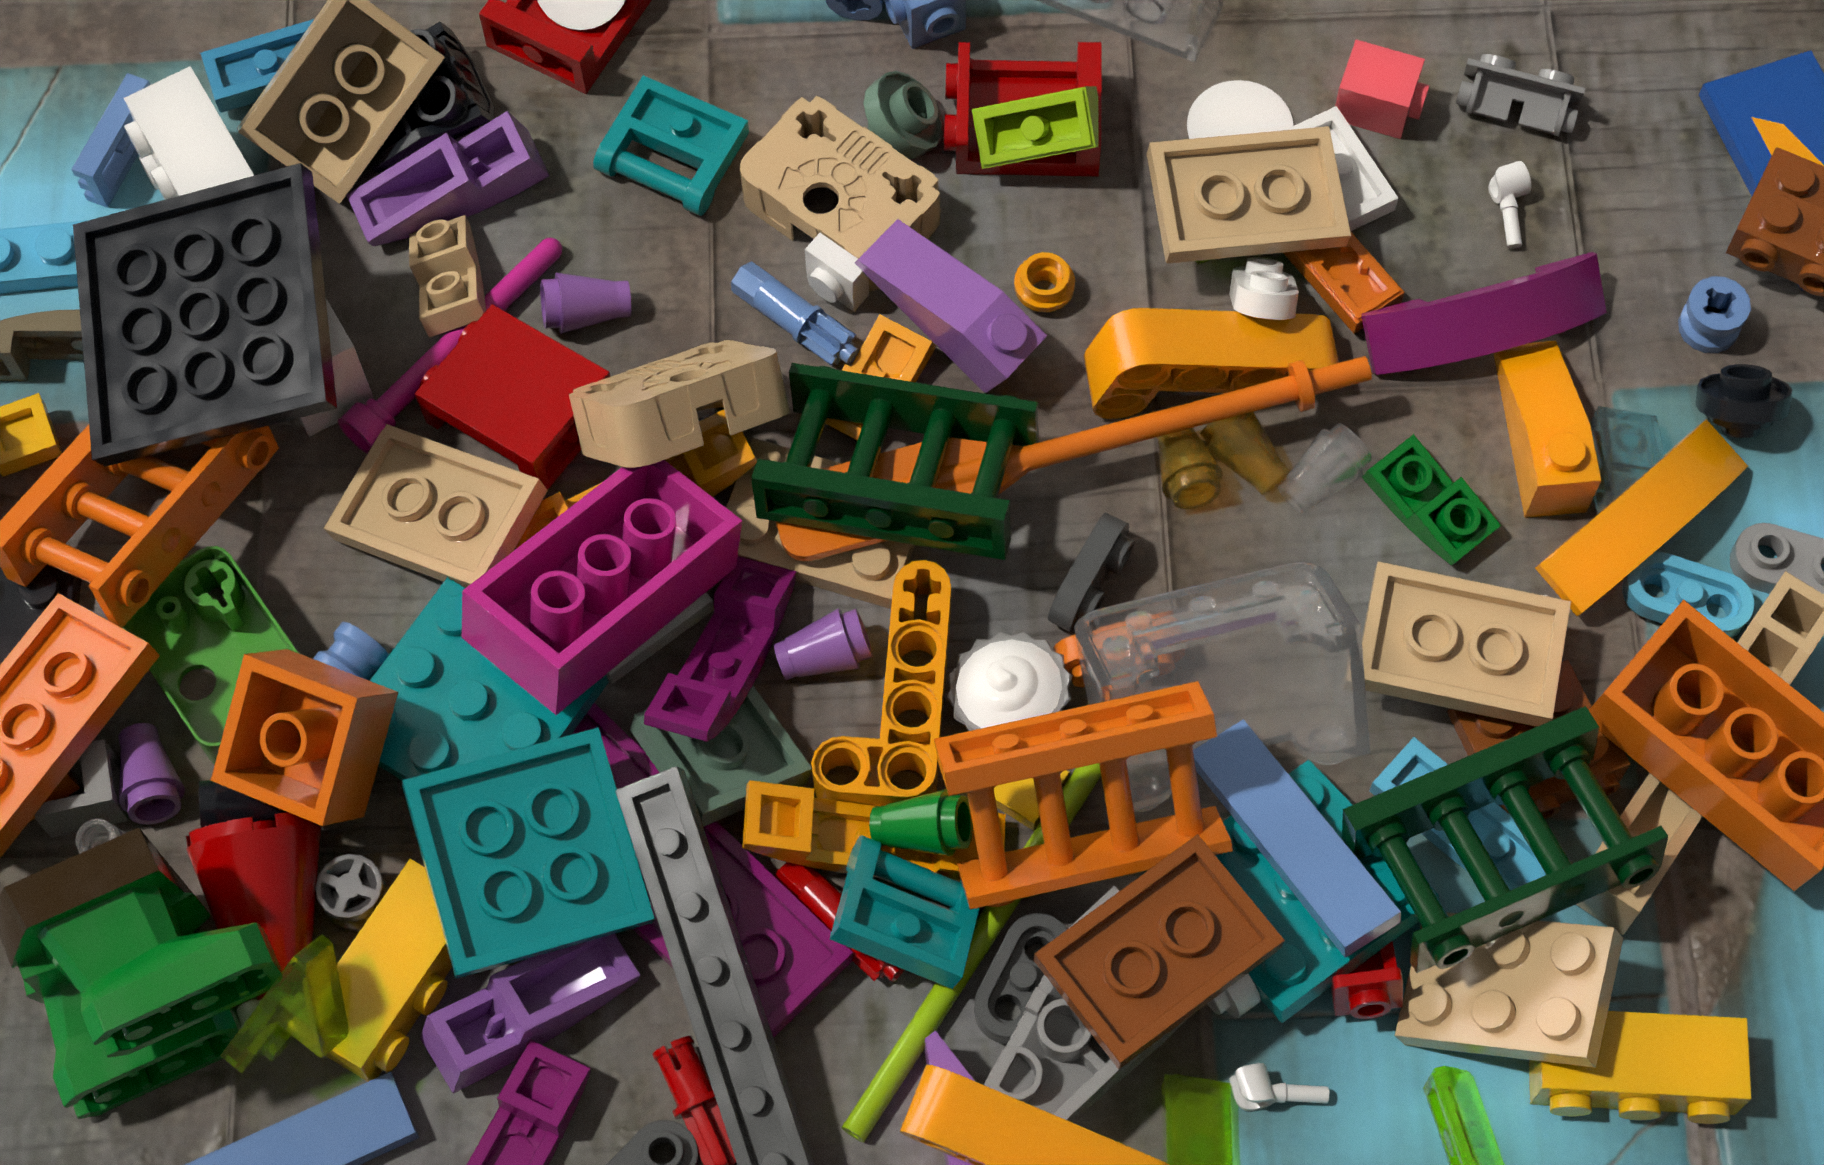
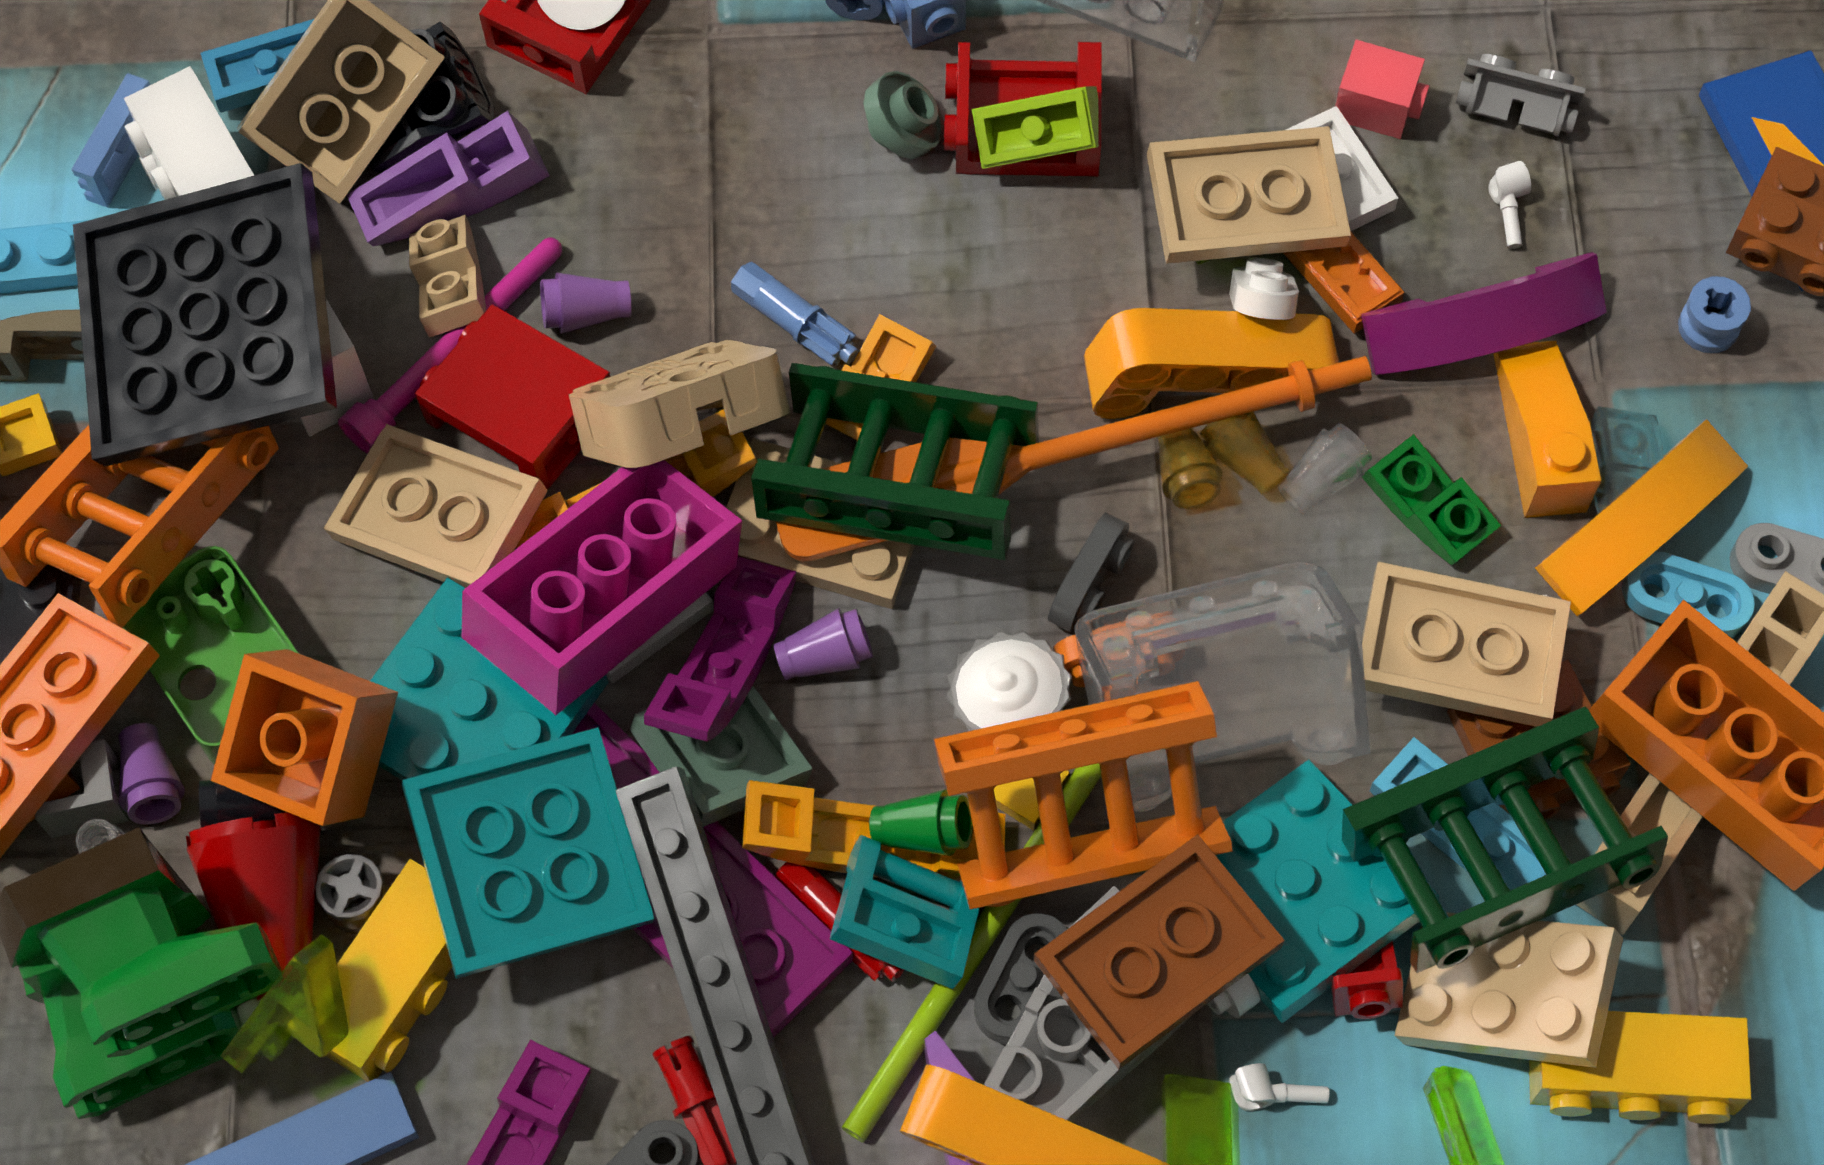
medium blue wheel [313,622,389,680] -> none
medium lavender slope [420,934,640,1094] -> none
teal plate [593,75,749,216] -> none
tan axle [740,96,941,291] -> none
white plate [805,233,869,312] -> none
light orange beam [811,560,951,806] -> none
medium lavender slope [855,219,1047,393] -> none
light orange plate [1014,252,1075,312] -> none
white sticker [1187,80,1294,139] -> none
medium blue tile [1193,719,1401,958] -> none
black plate [1696,364,1793,438] -> none

